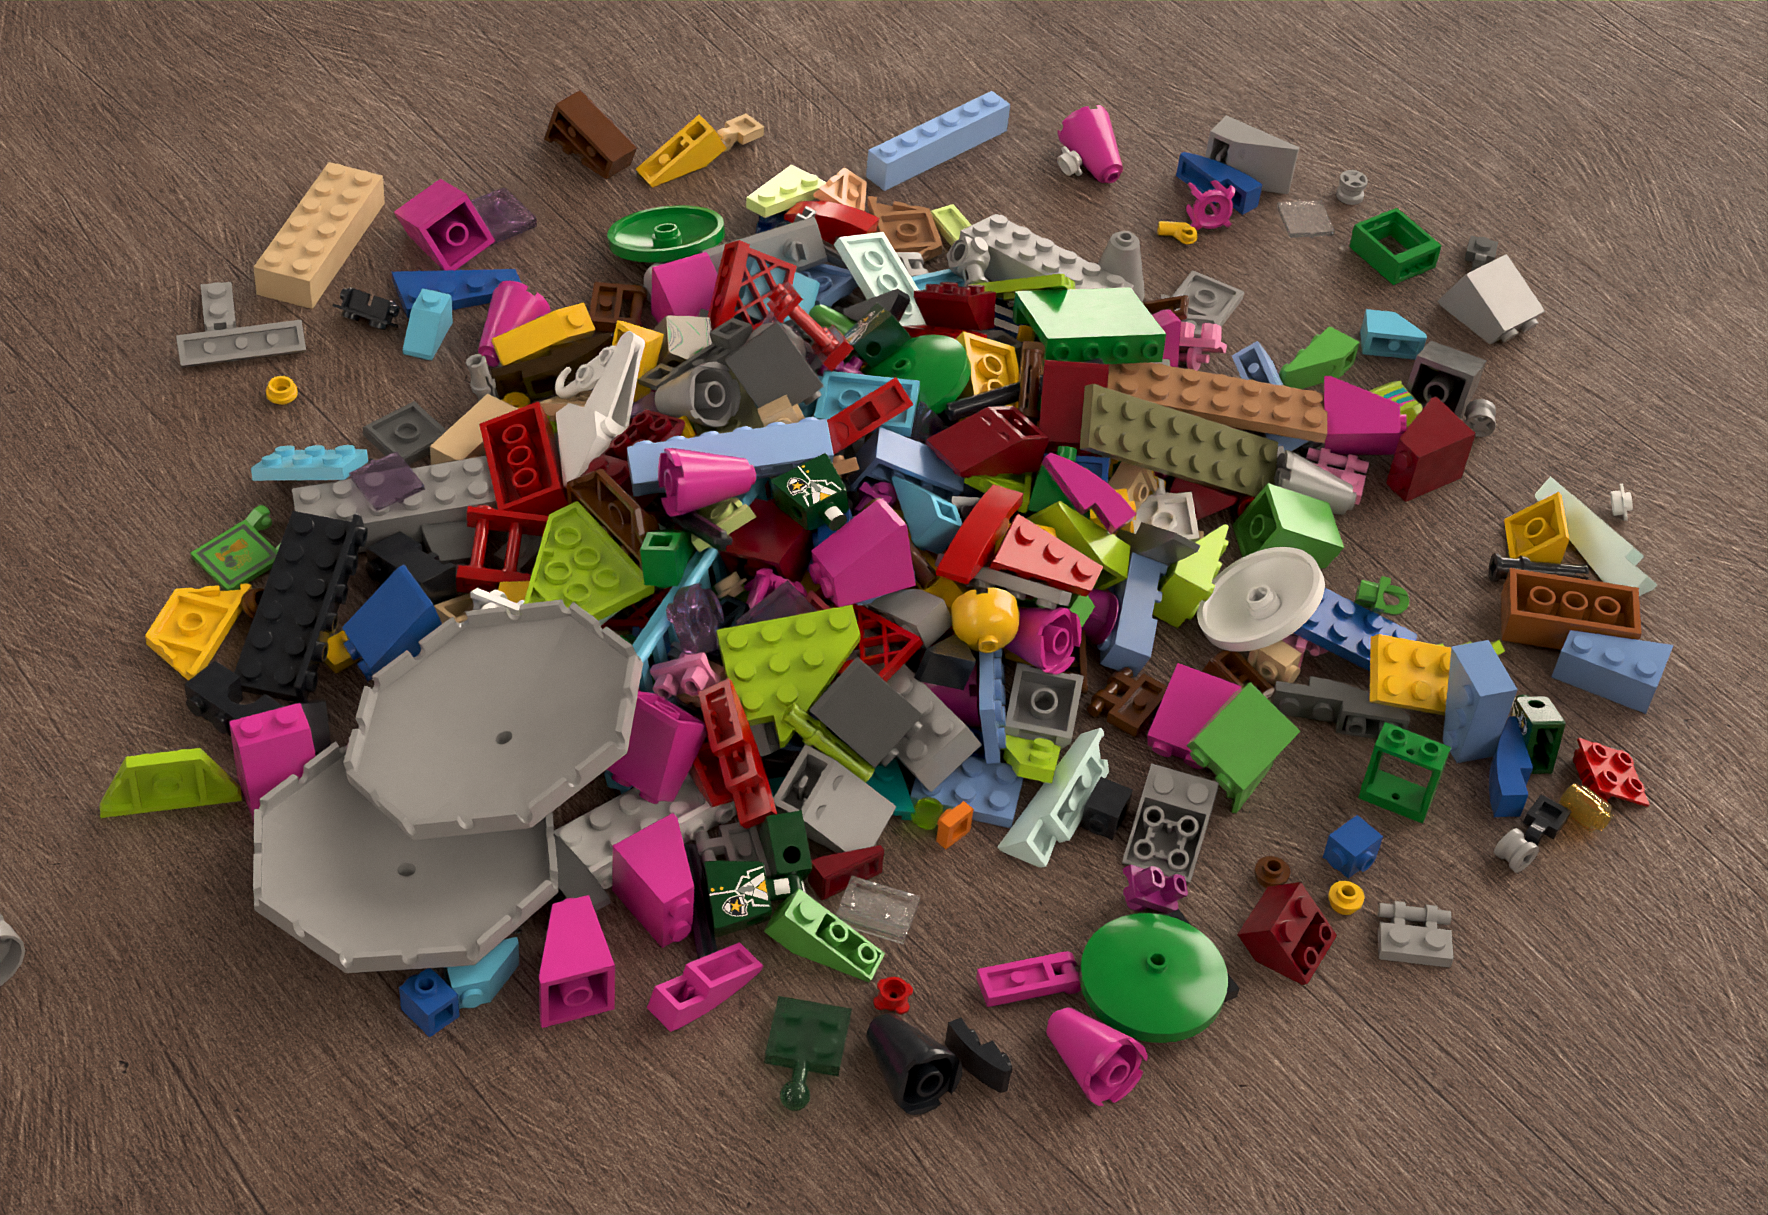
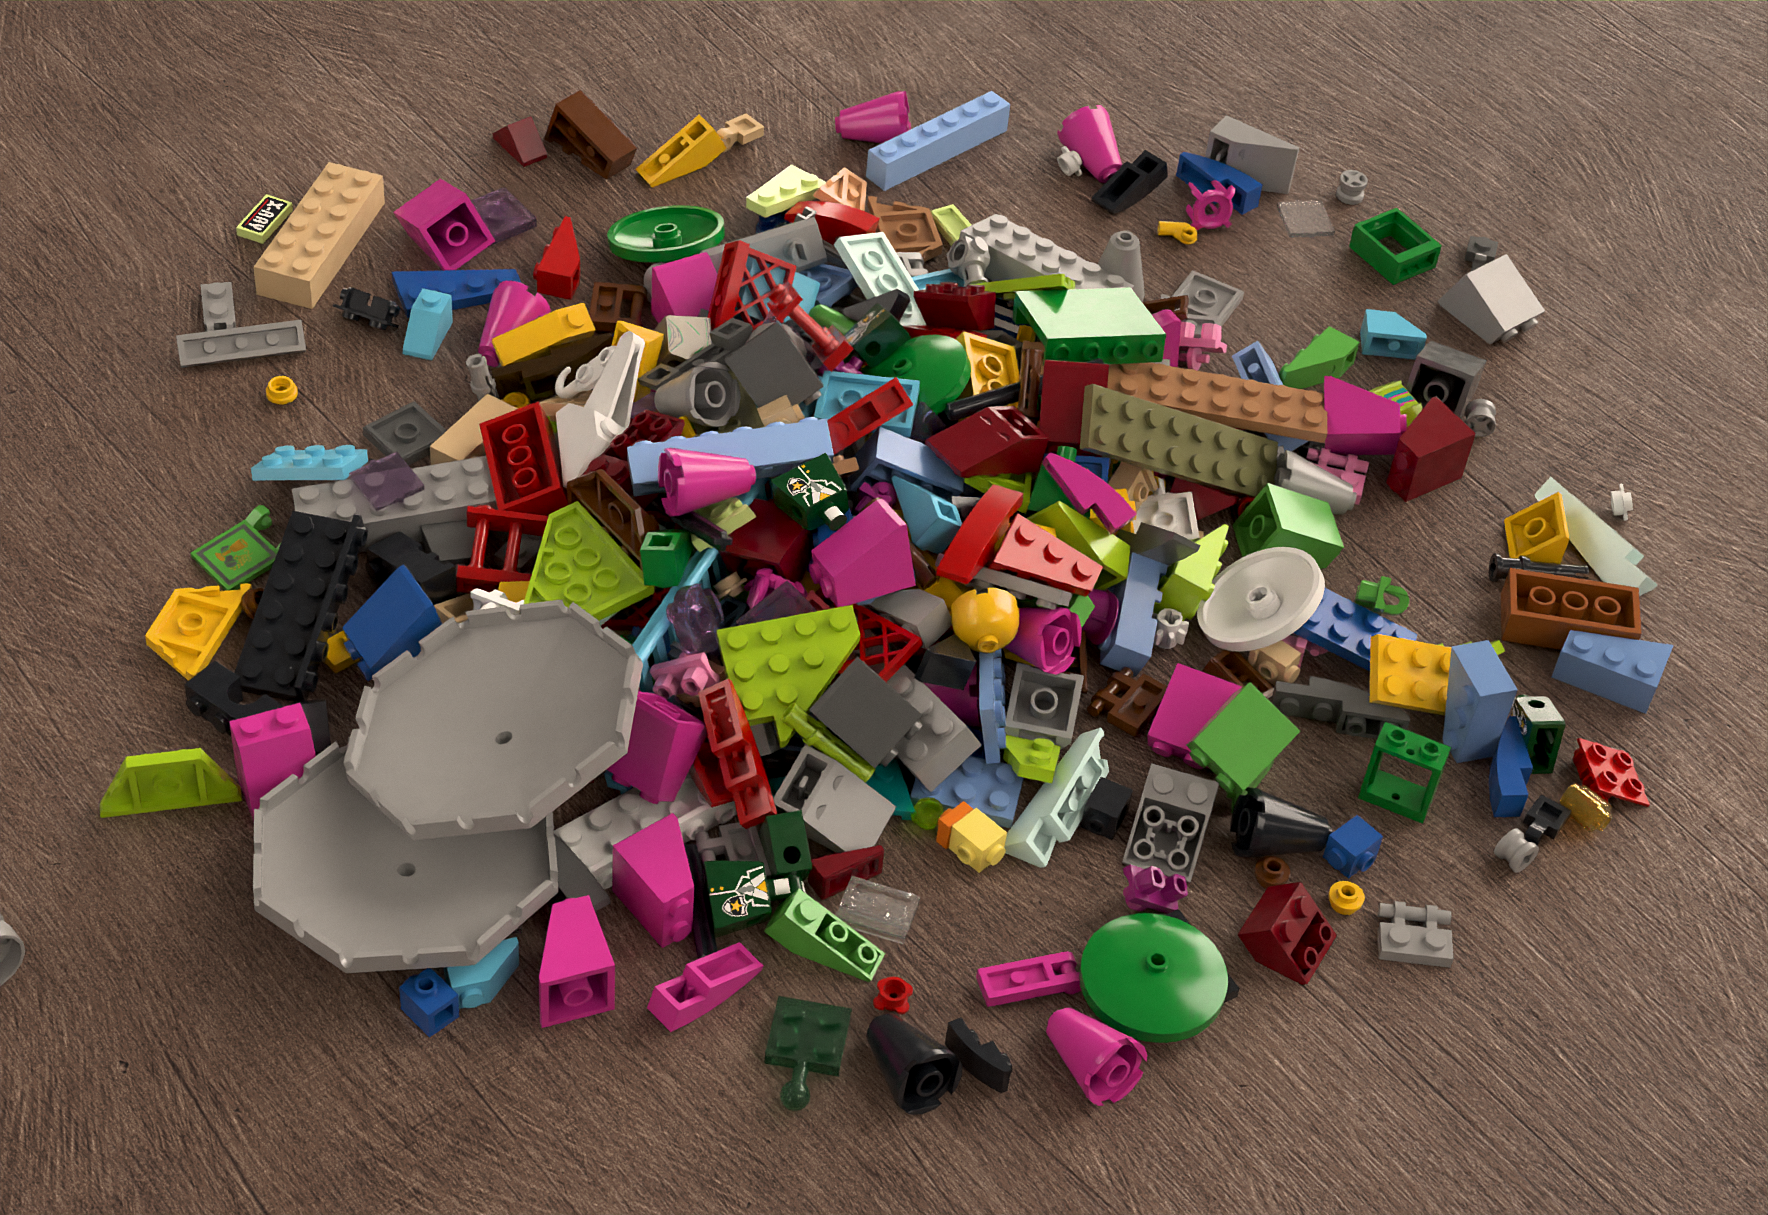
none -> tile [236,194,293,244]
none -> dark red slope [492,116,547,167]
none -> red slope [533,216,580,300]
none -> dark pink cone [835,91,911,144]
none -> light yellow brick [949,808,1007,873]
none -> black slope [1091,150,1168,214]
none -> white gear [1152,608,1189,649]
none -> black cone [1230,787,1332,858]

